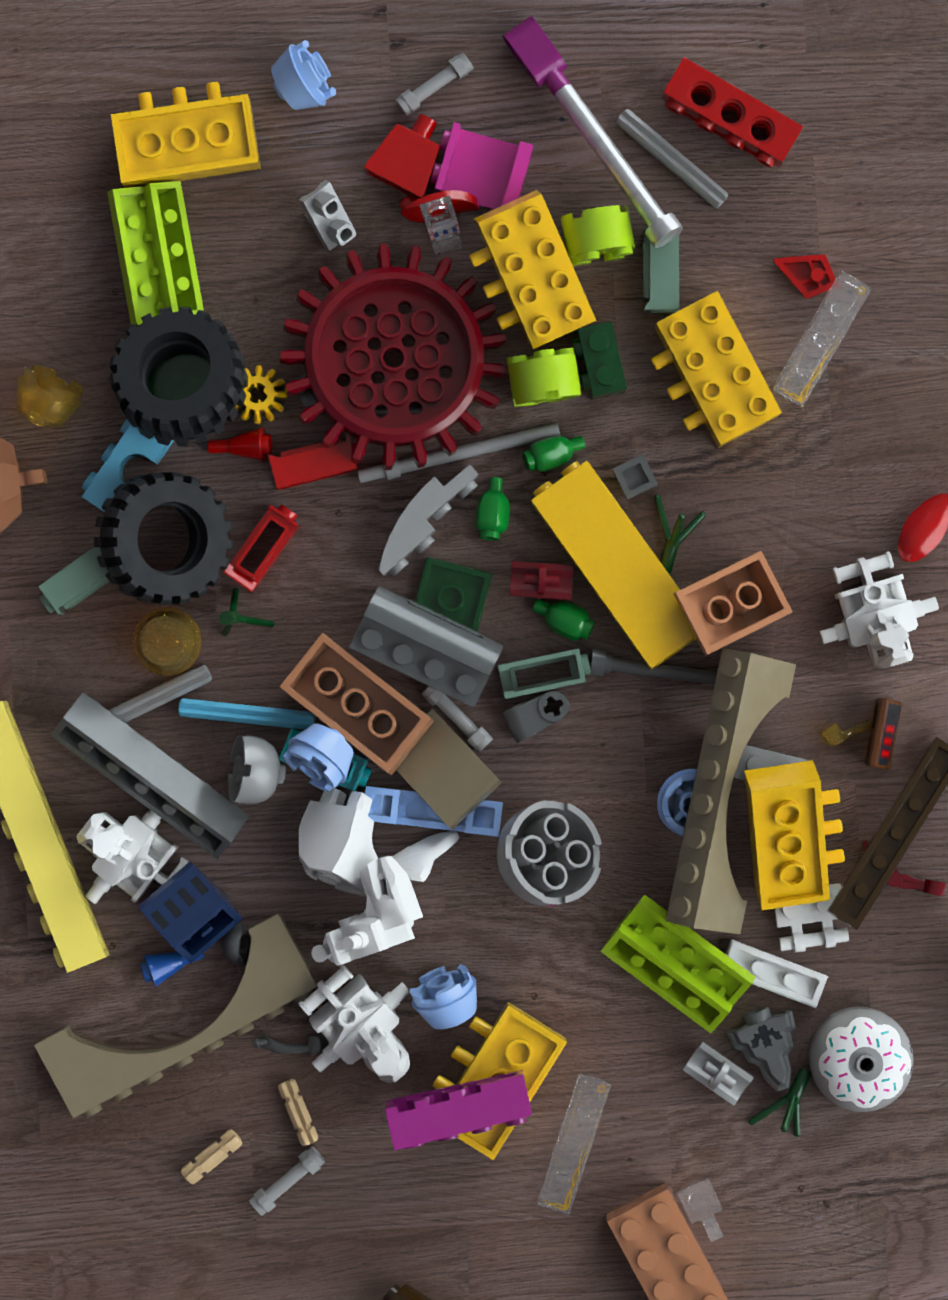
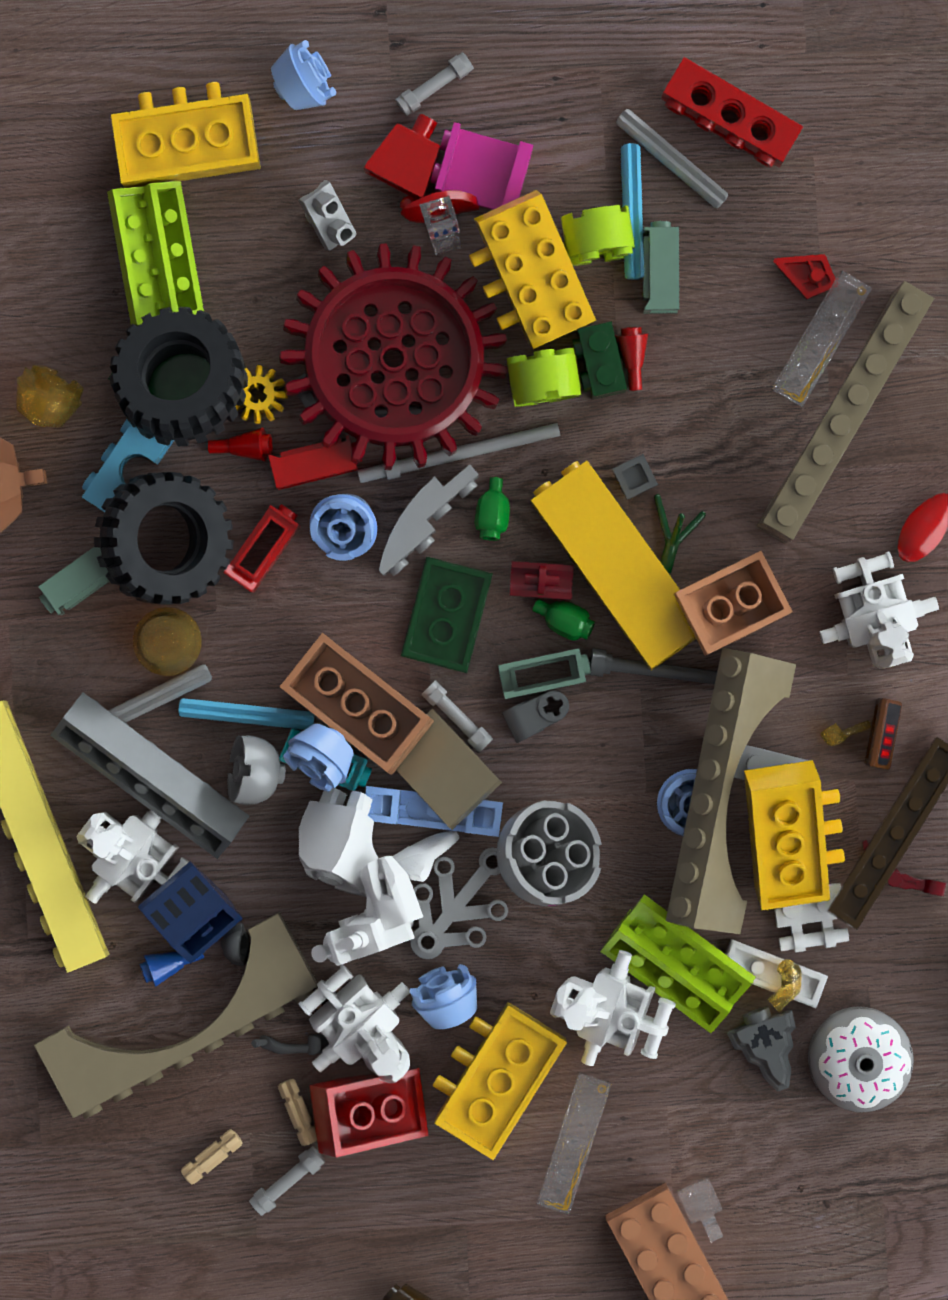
dark green plant [219,588,275,636] -> none
dark grey brick [349,586,504,707] -> none
magenta wedge [385,1070,532,1151] -> none
flat silver piece [502,16,683,248] -> none
green plant [522,435,586,472] -> none
yellow piece [651,291,782,448] -> none
light grey hips [682,1041,754,1106] -> none
dark green plant [748,1068,811,1137] -> none
none -> red slope [309,1068,429,1158]
none -> light blue cone [310,493,377,561]
none -> light grey plant [411,847,508,959]
none -> white piece [550,950,676,1066]
none -> red cone [615,327,649,391]
none -> medium azure axle [621,143,644,280]
none -> dark tan arch [756,281,935,544]
none -> clear yellow arm [767,959,802,1012]

